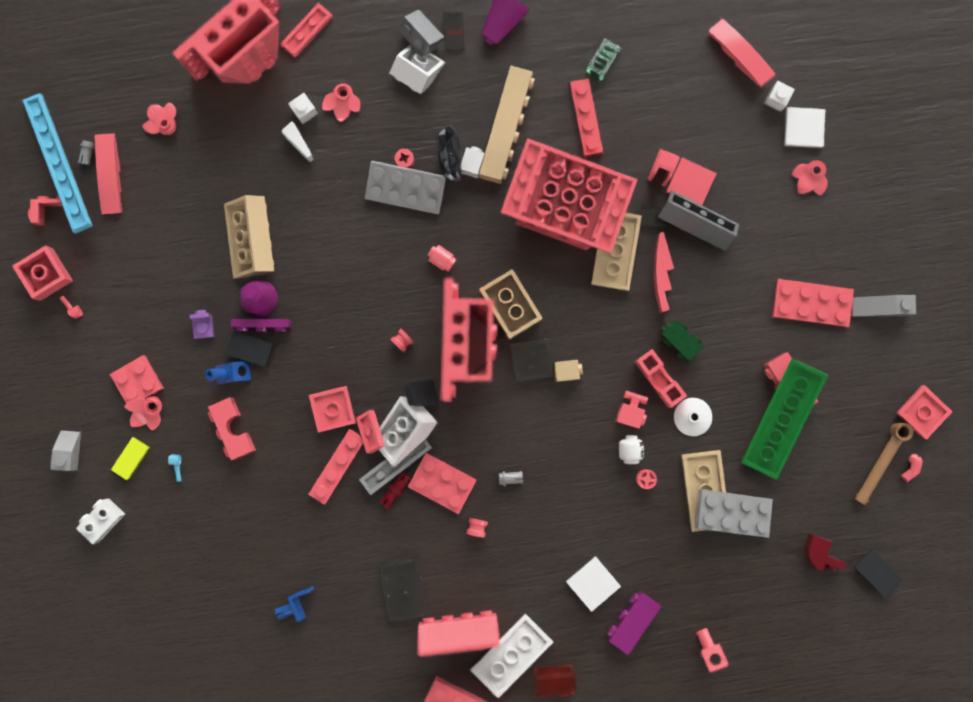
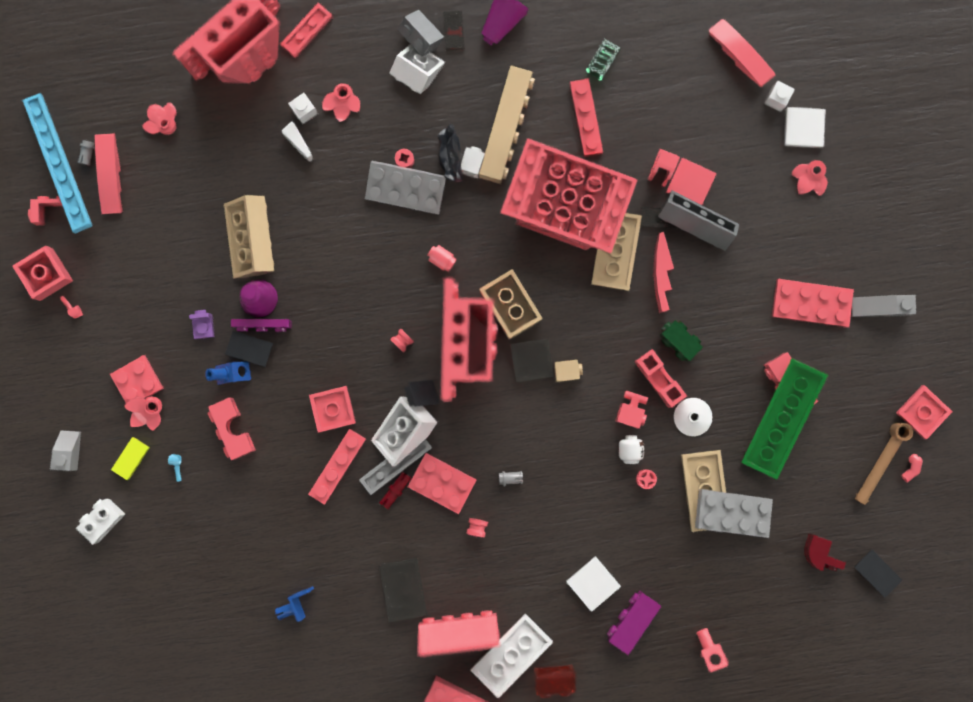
coral plate [356,410,385,453] -> none

